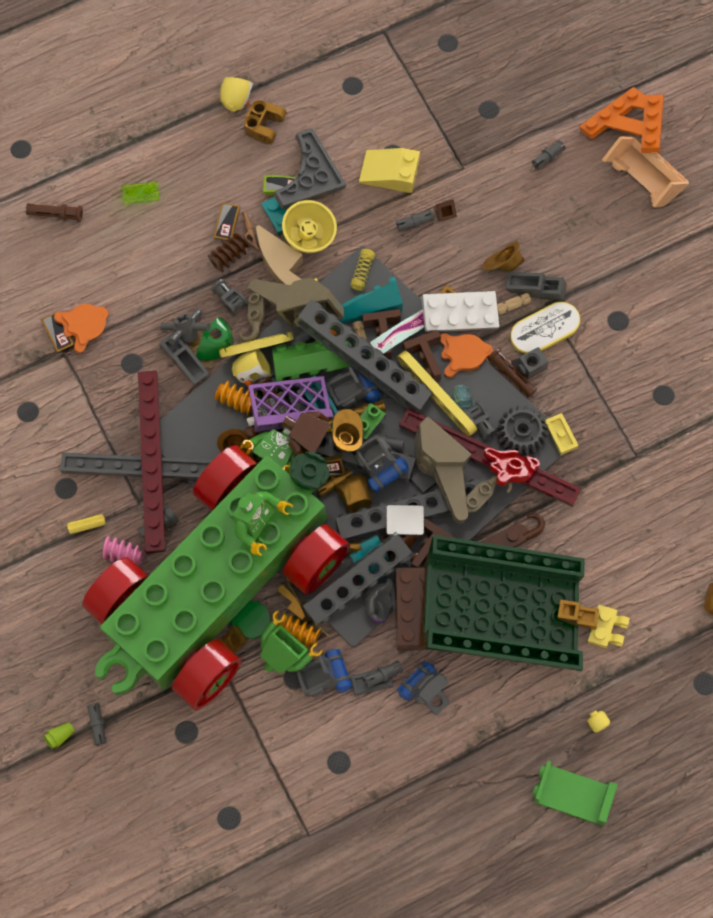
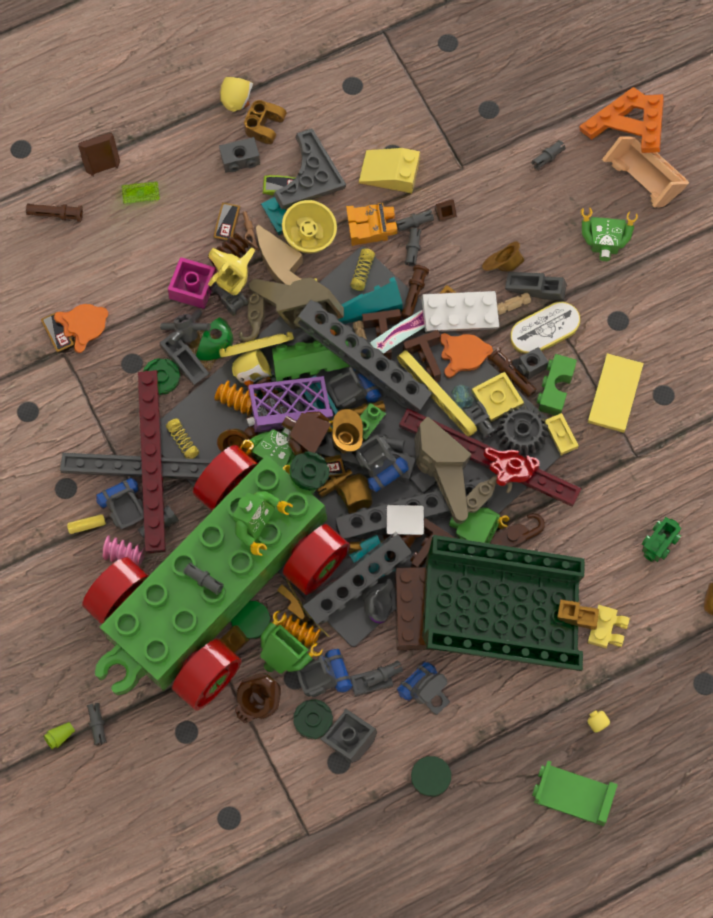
none -> reddish brown slope [78,133,120,177]
none -> dark grey piece [96,477,144,530]
none -> green tile [143,358,180,395]
none -> light yellow piece [166,418,199,459]
none -> dark pink brick [168,257,216,309]
none -> dark grey pin [184,563,224,595]
none -> light yellow piece [208,248,255,295]
none -> dark grey brick [219,137,260,173]
none -> reddish brown helmet [235,673,281,723]
none -> dark green tile [293,699,333,740]
none -> dark grey slope [321,708,377,763]
none -> light orange hips [346,203,397,246]
none -> reddish brown pin [401,265,429,319]
none -> dark grey pin [405,228,422,267]
none -> dark green tile [411,756,451,797]
none -> bright green torso [449,507,509,544]
none -> light yellow plate [471,372,524,422]
none -> bright green arch [537,354,577,416]
none -> bright green torso [580,208,638,261]
none -> light yellow tile [588,353,644,433]
none -> green brick [641,517,681,562]

